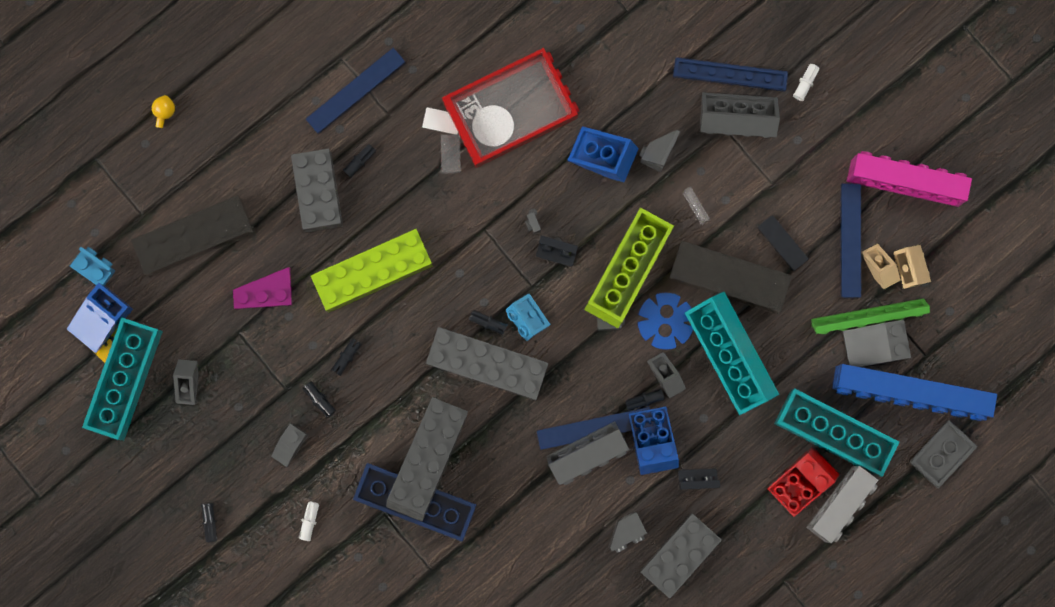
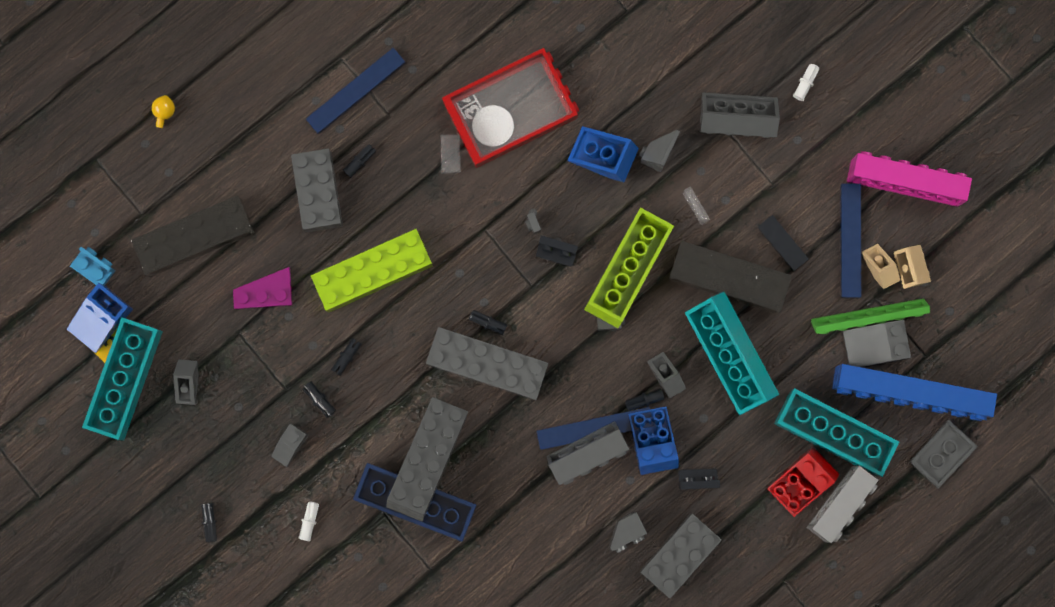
white sticker [422,107,458,135] -> none
dark azure bracket [506,294,551,341] -> none
blue piece [638,293,693,349] -> none
dark blue tile [673,57,788,91] -> none

